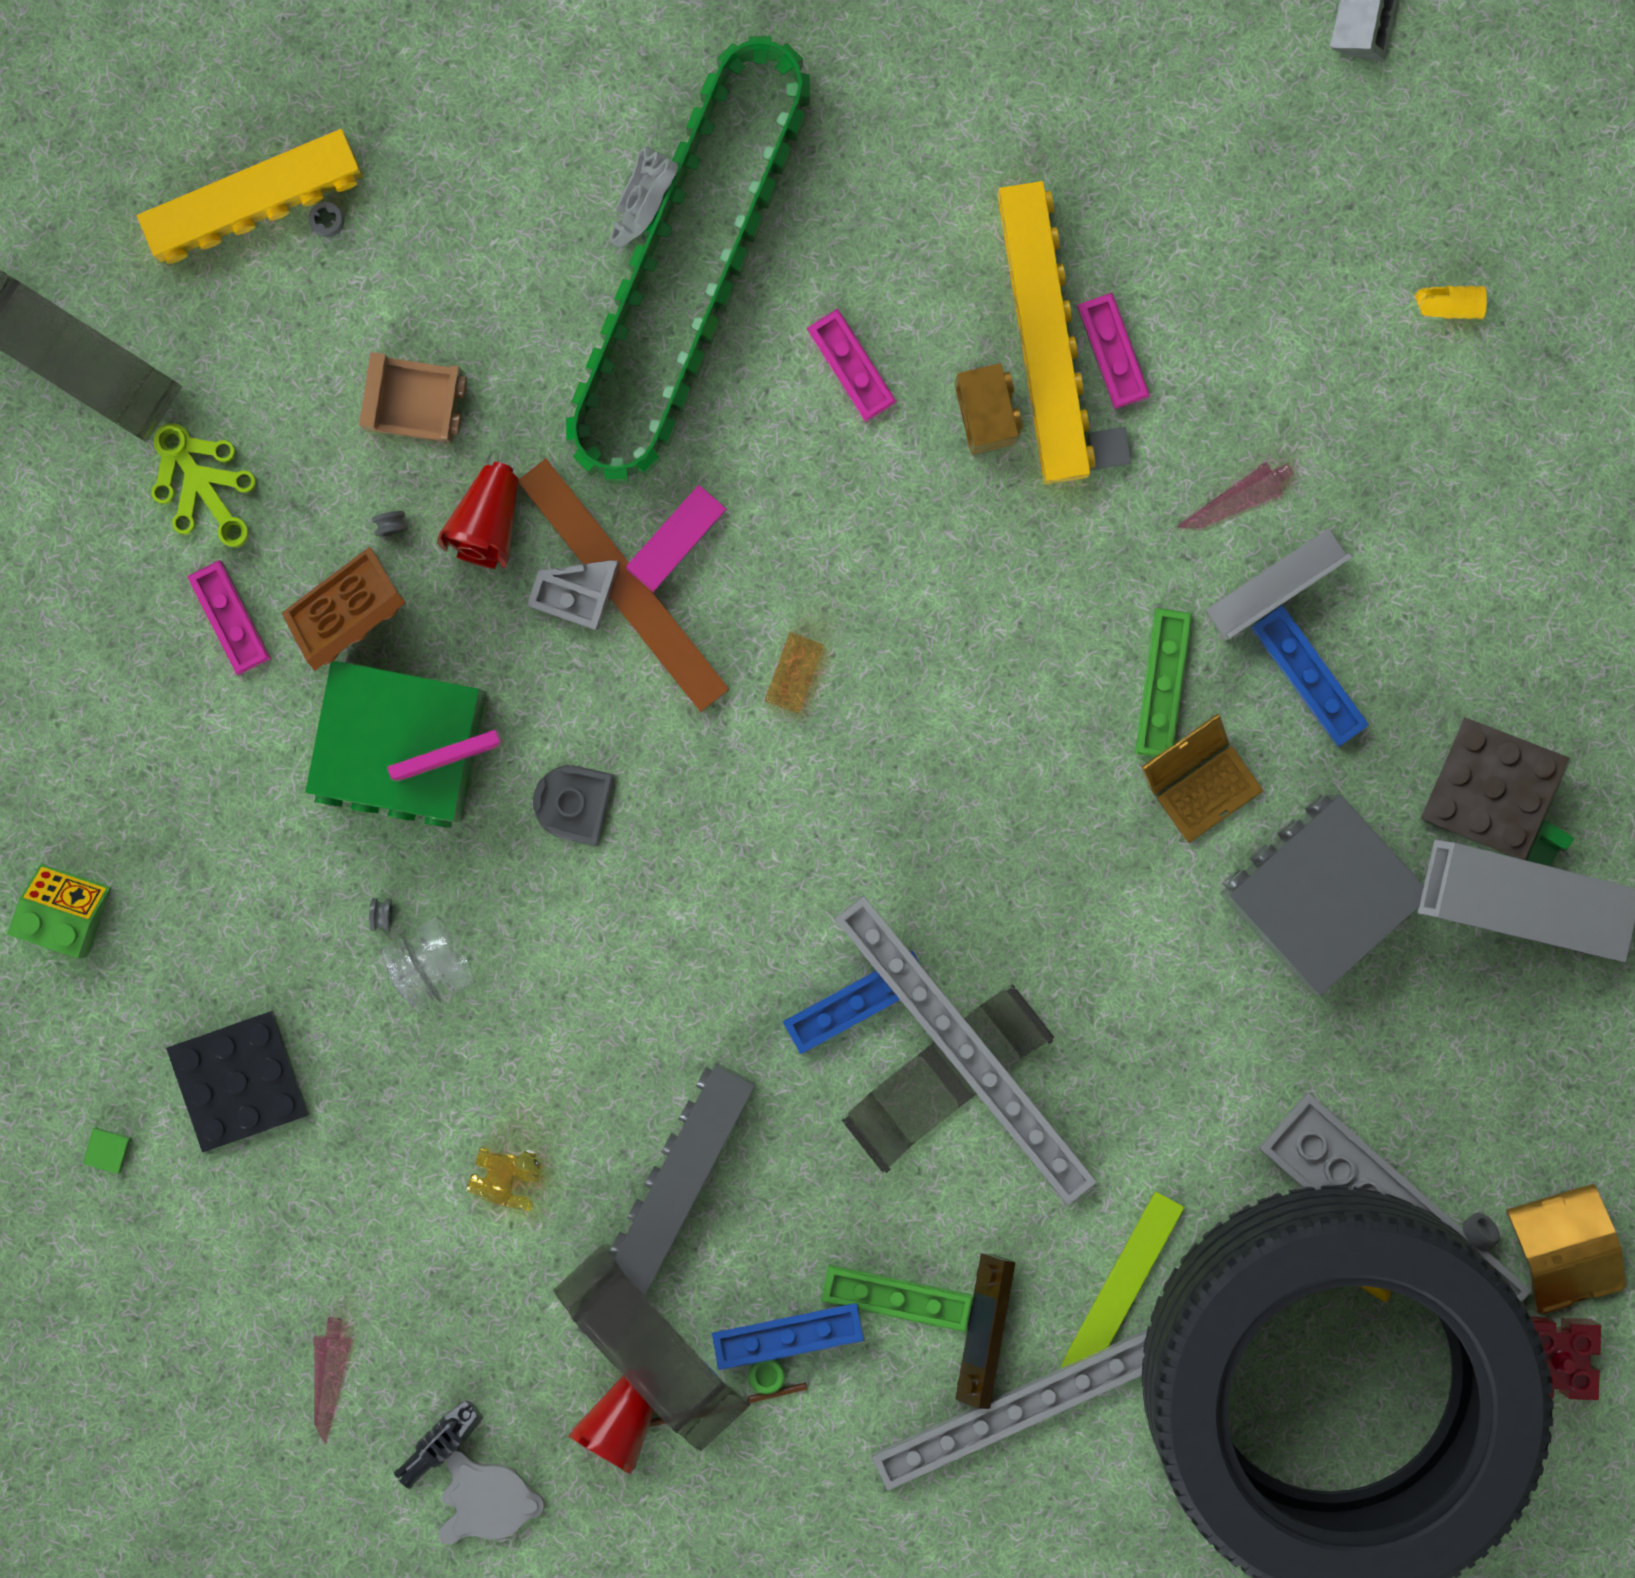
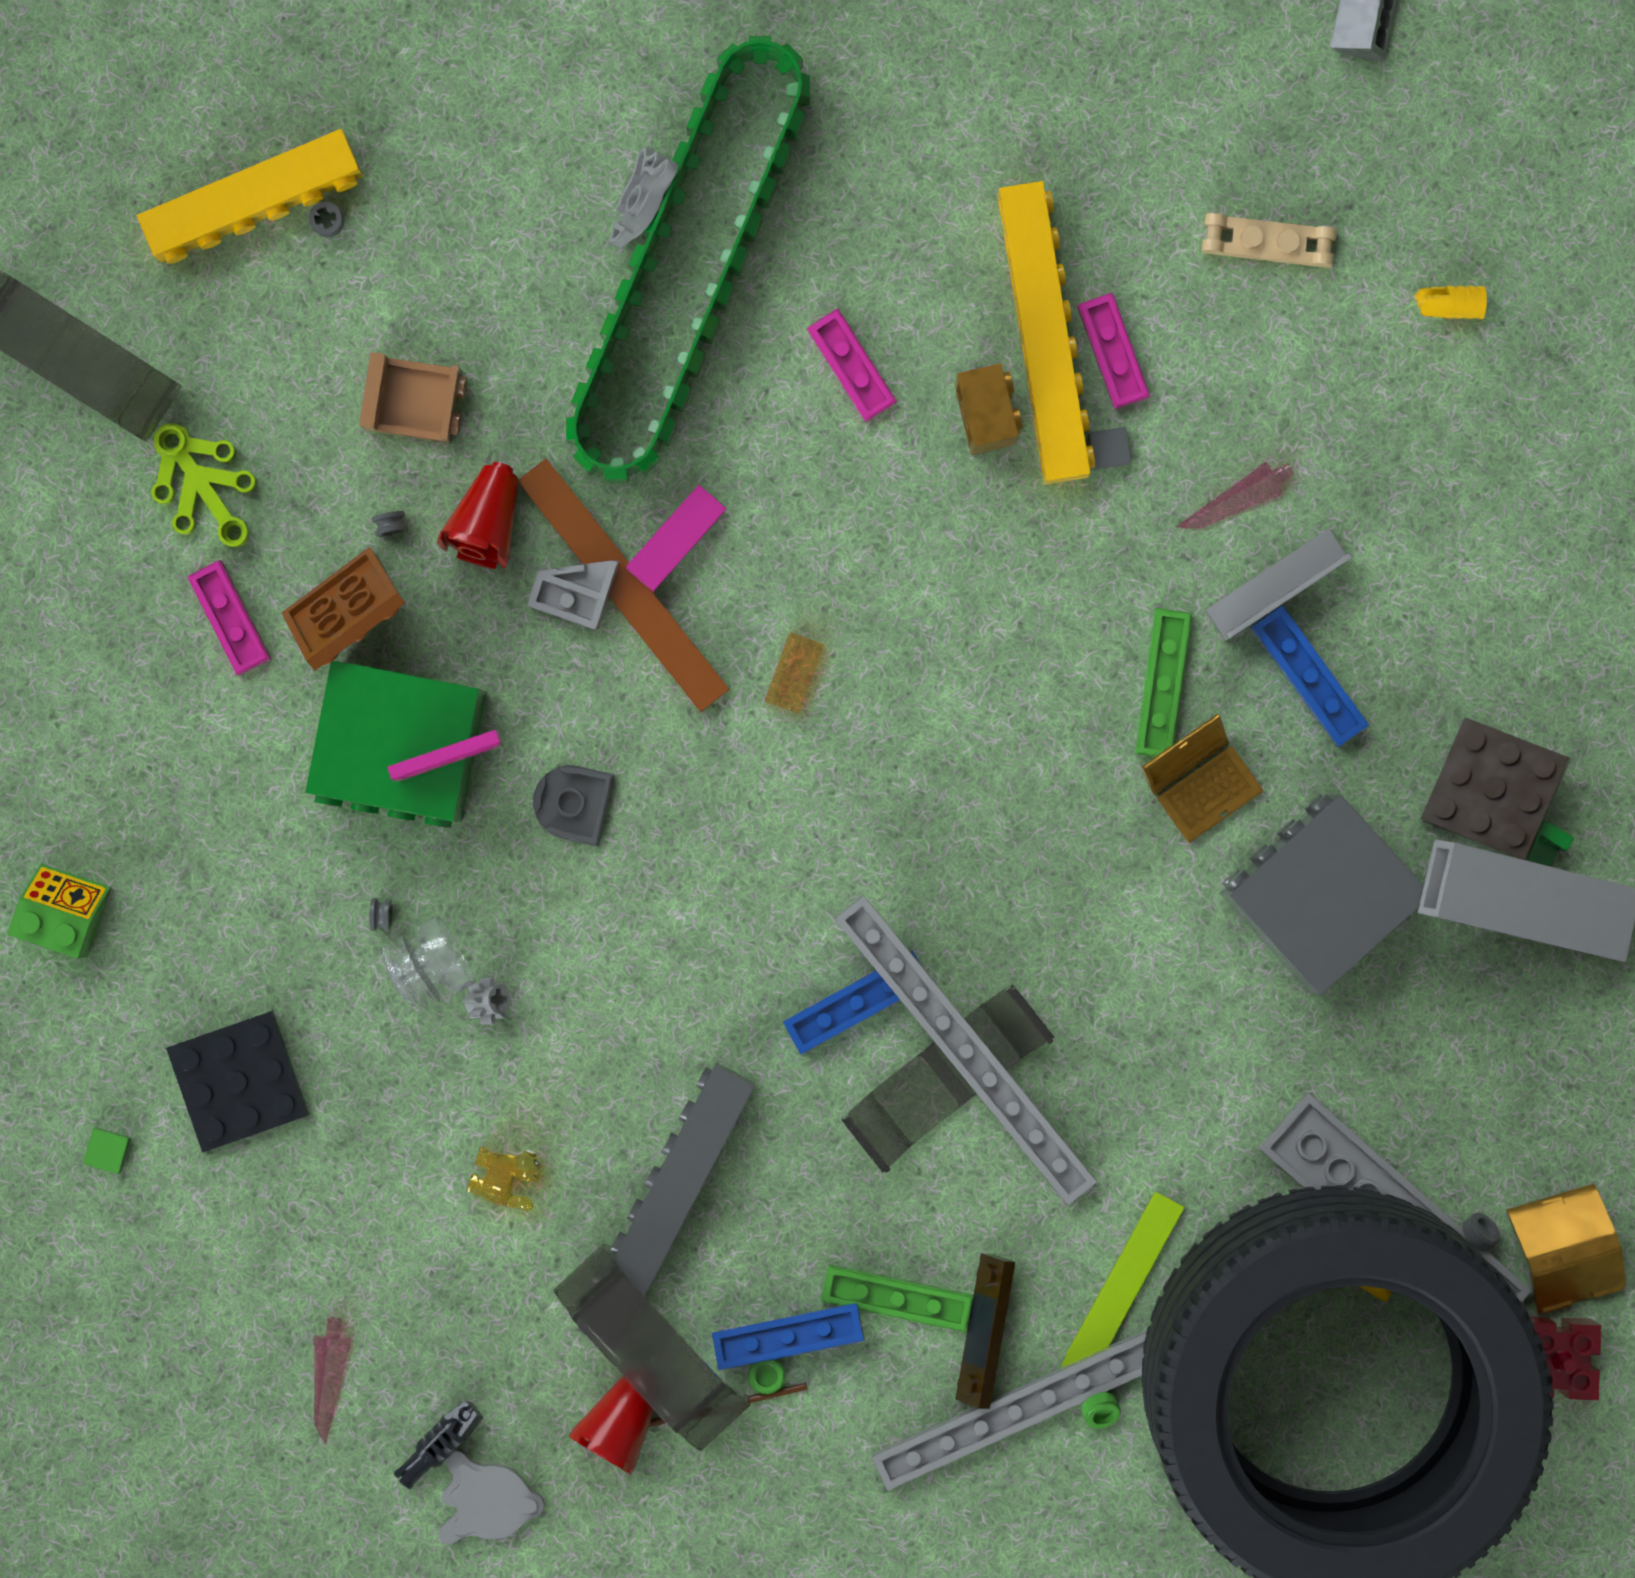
none -> light grey gear [464,977,511,1025]
none -> bright green tile [1081,1392,1121,1429]
none -> tan plate [1201,213,1337,268]

